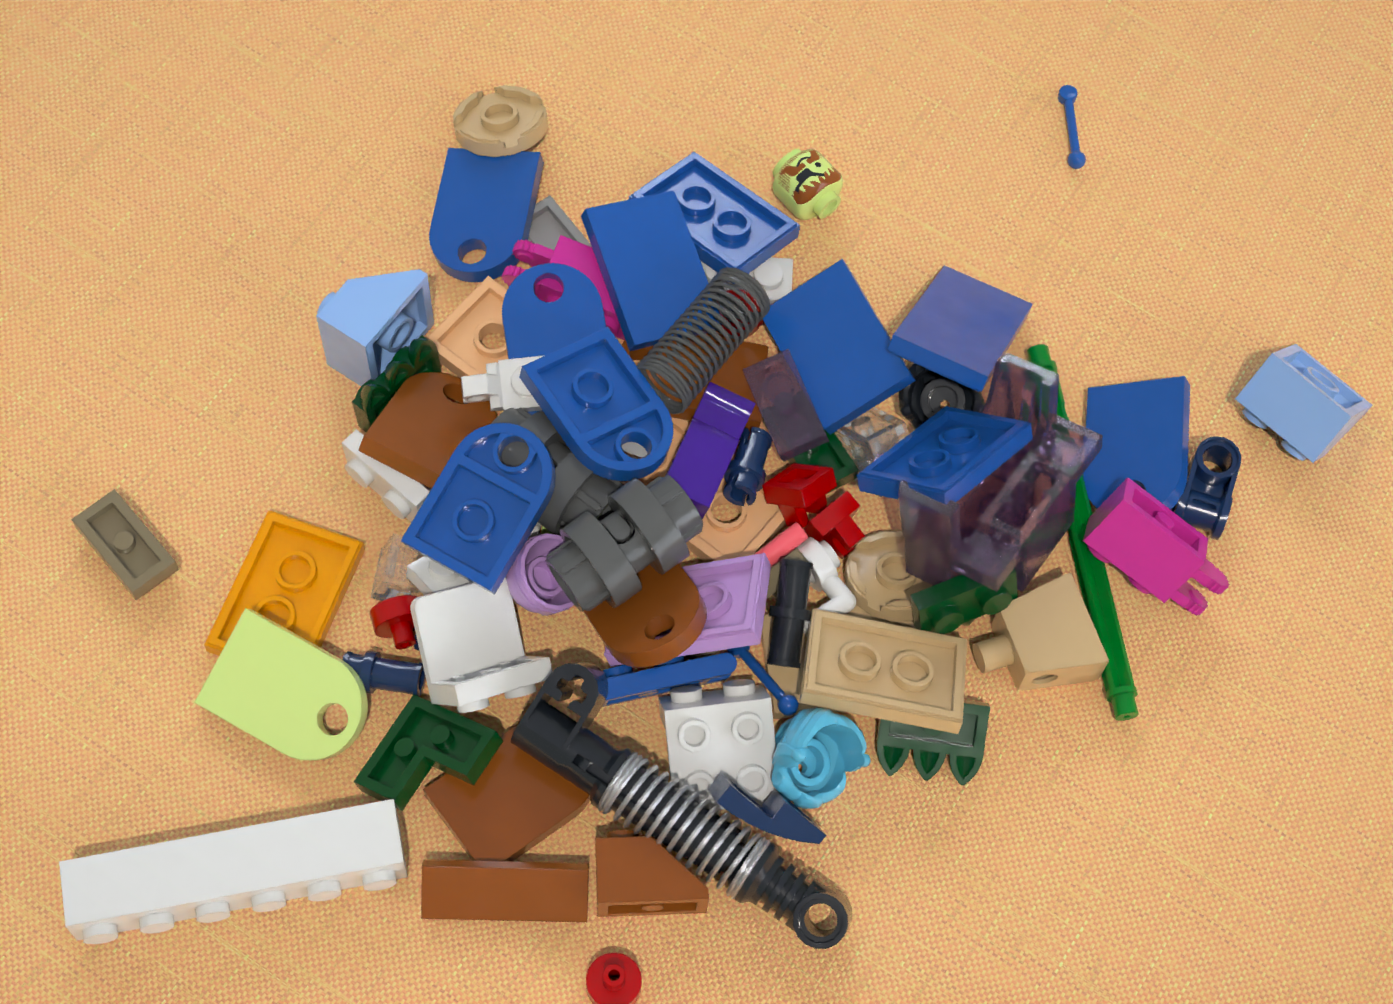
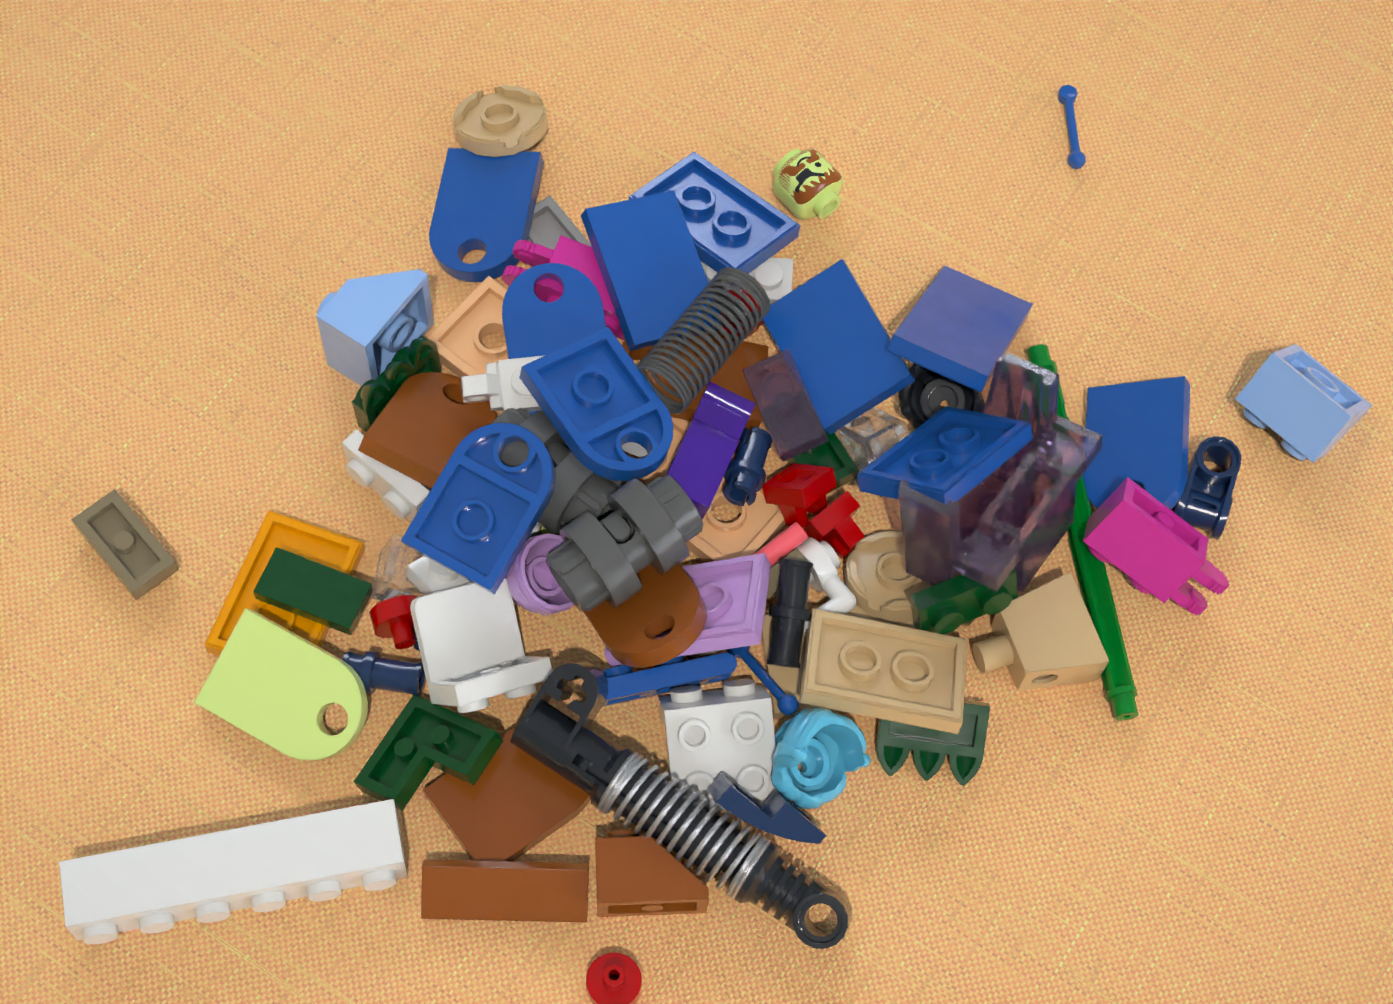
none -> dark green tile [253,547,373,635]

